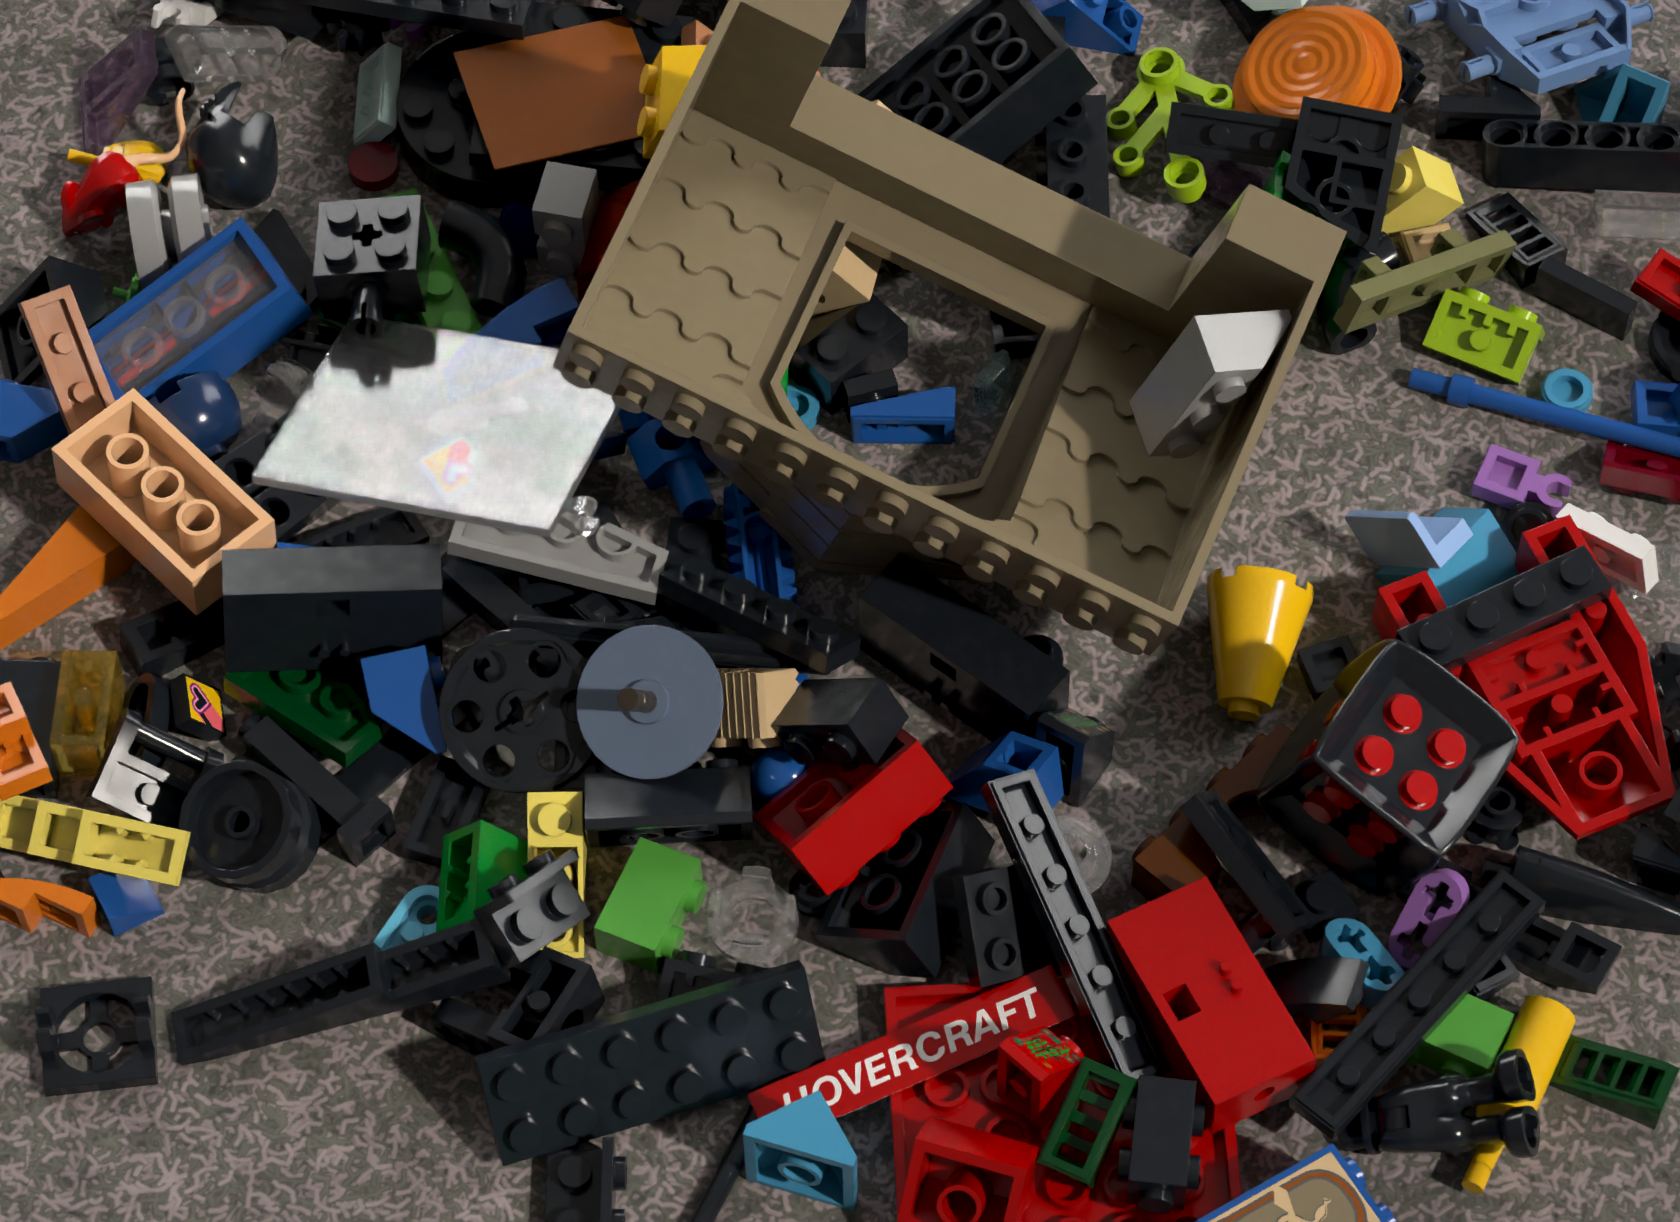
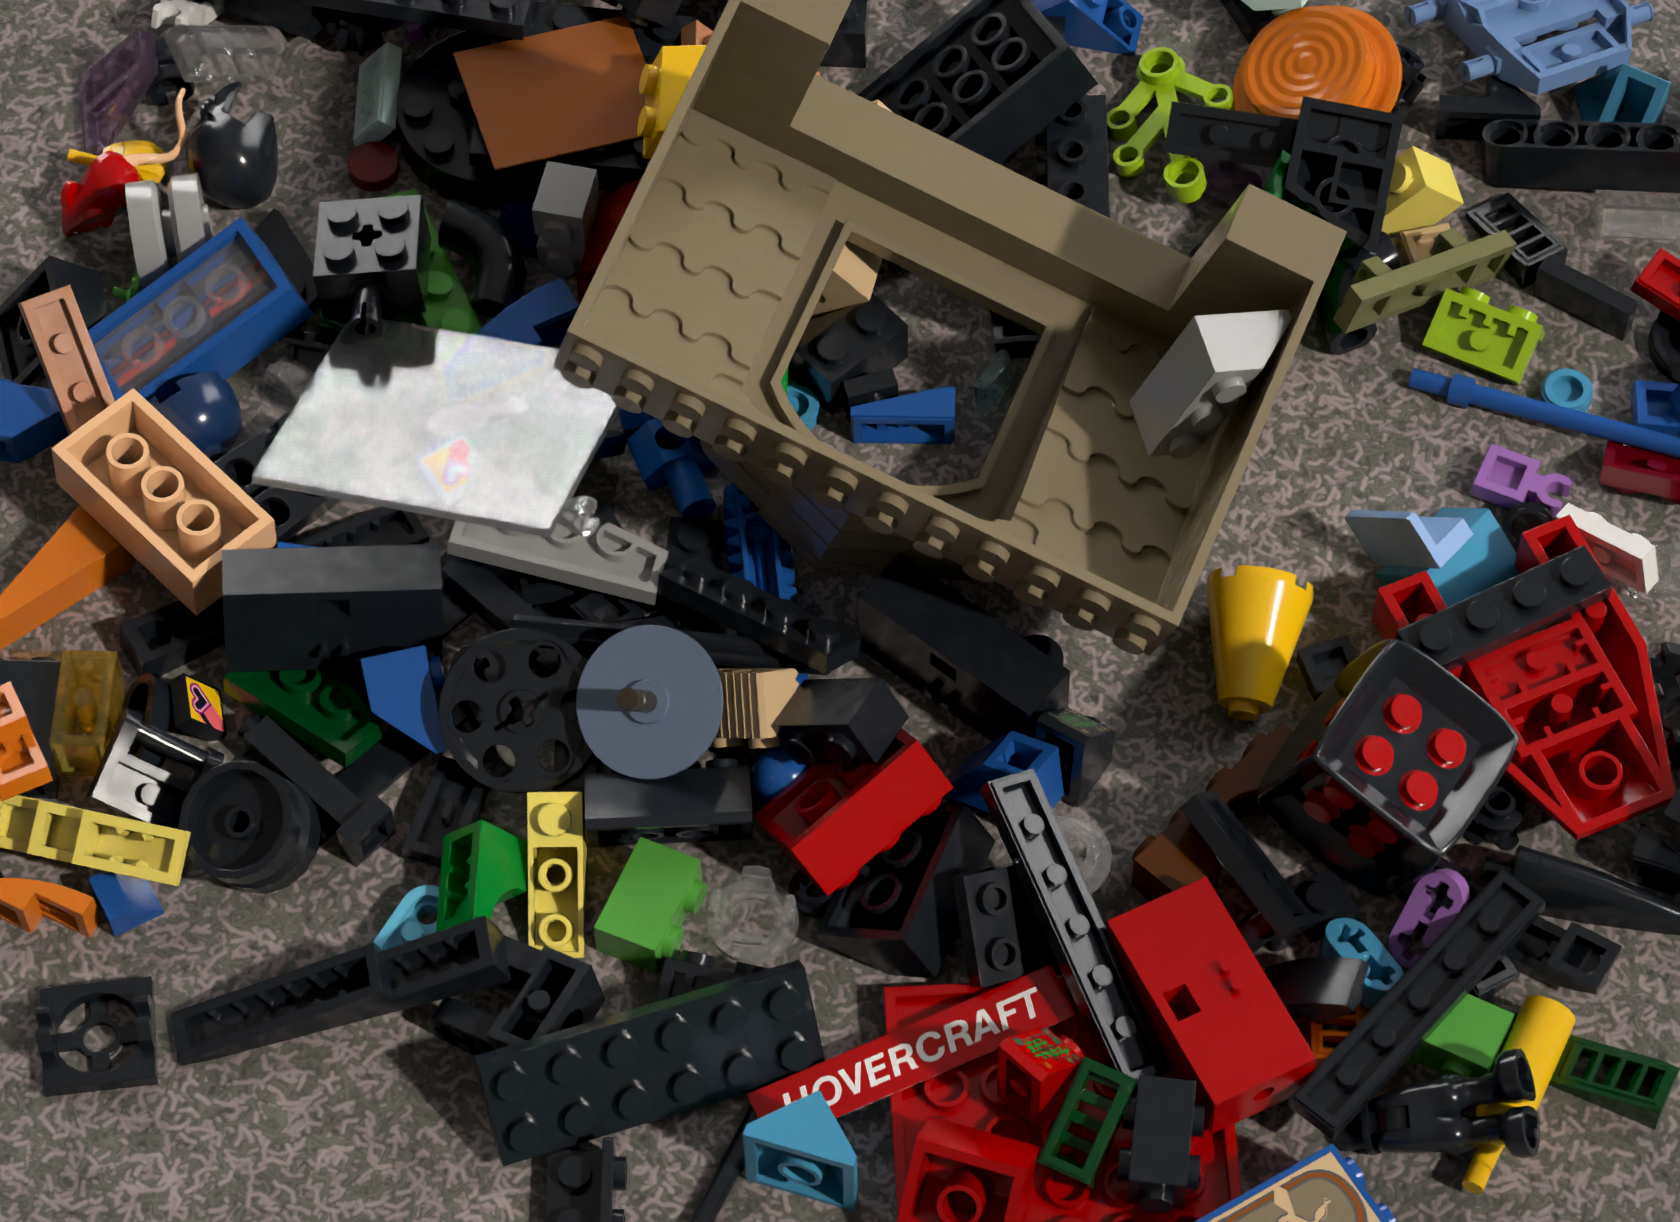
black bracket [473,848,591,969] -> none

